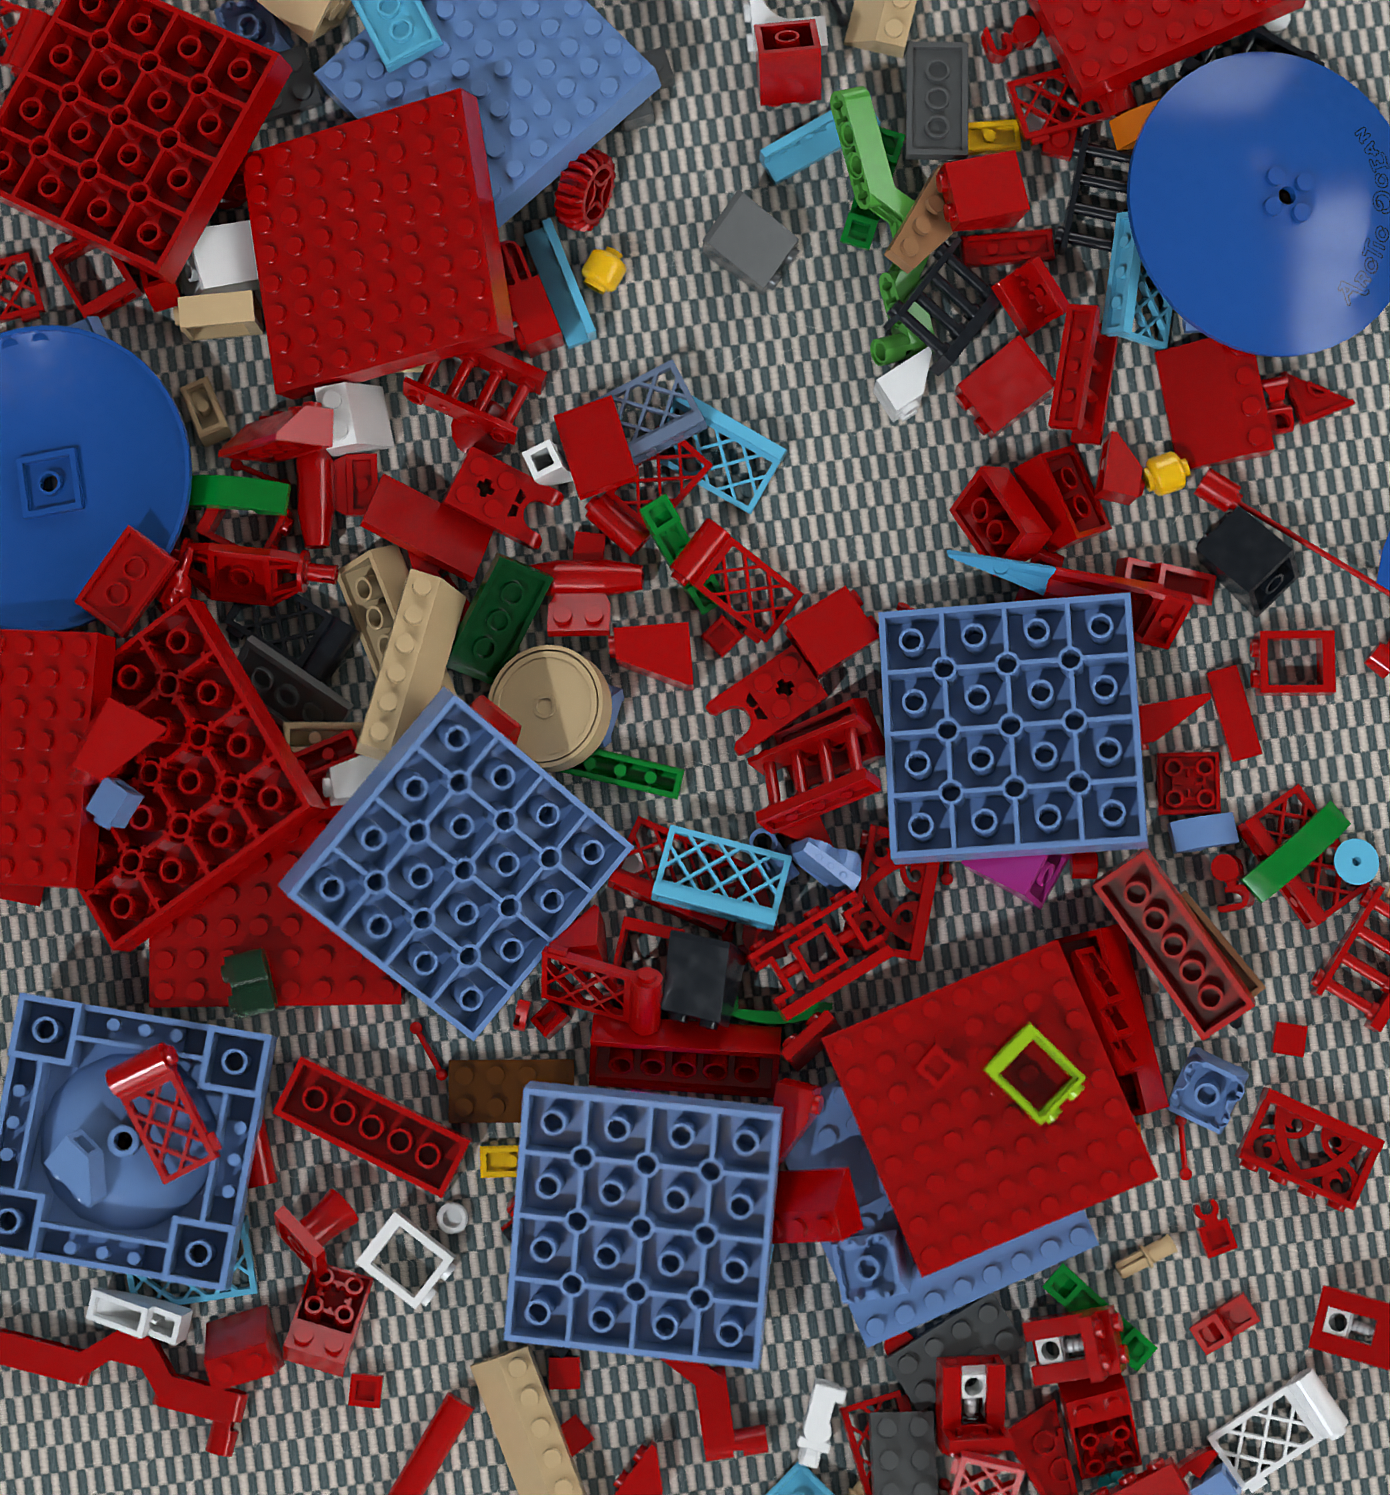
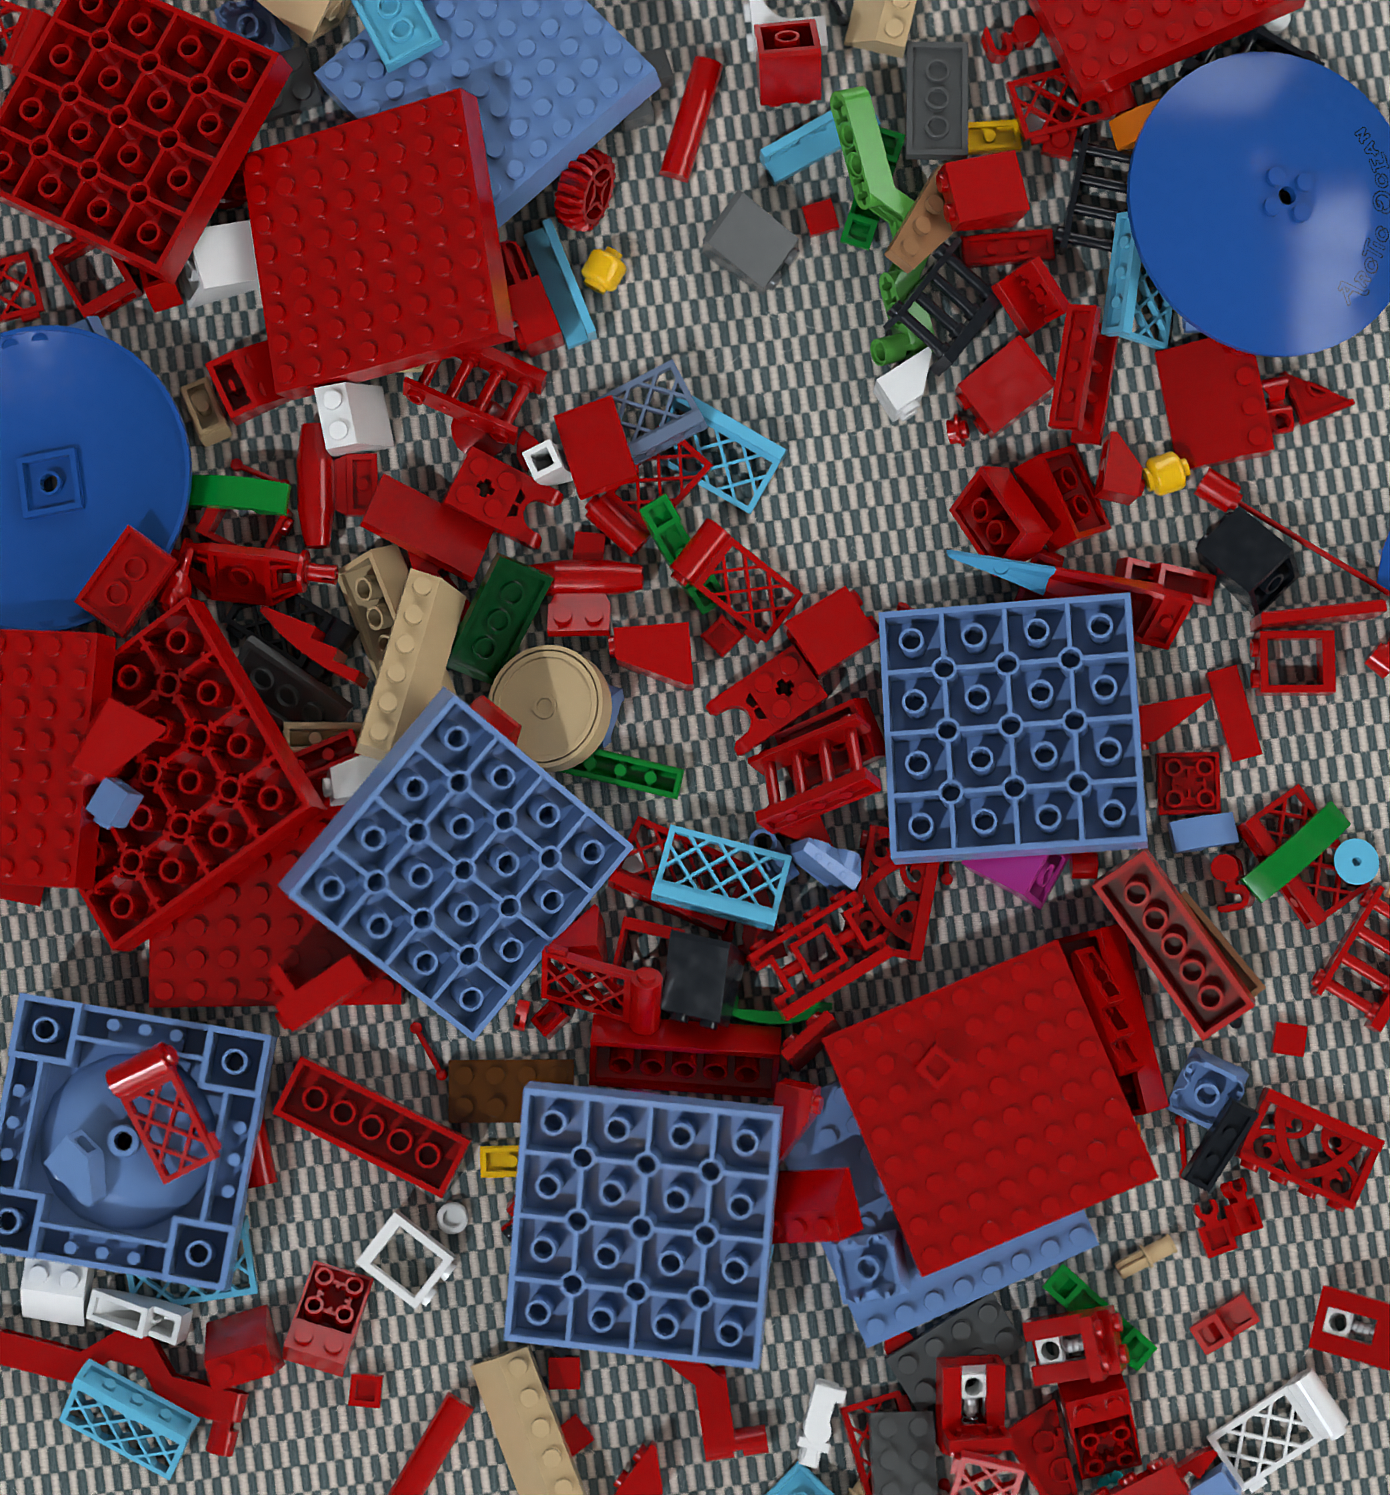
tan window [173,290,264,341] -> none
red slope [218,402,334,464] -> none
clear green brick [221,948,279,1020] -> none
red plant [274,1188,359,1279] -> none
lime window [982,1023,1086,1125] -> none
none -> white slope [20,1258,95,1327]
none -> medium azure fence [59,1358,201,1481]
none -> red slope [205,340,292,426]
none -> red slope [260,605,370,690]
none -> red brick [268,954,374,1032]
none -> red tile [516,429,540,473]
none -> red brick [659,56,723,183]
none -> red tile [801,198,840,238]
none -> red plate [946,414,970,447]
none -> black tile [1181,1097,1259,1193]
none -> red plate [1220,1177,1264,1237]
none -> red tile [1249,599,1387,632]

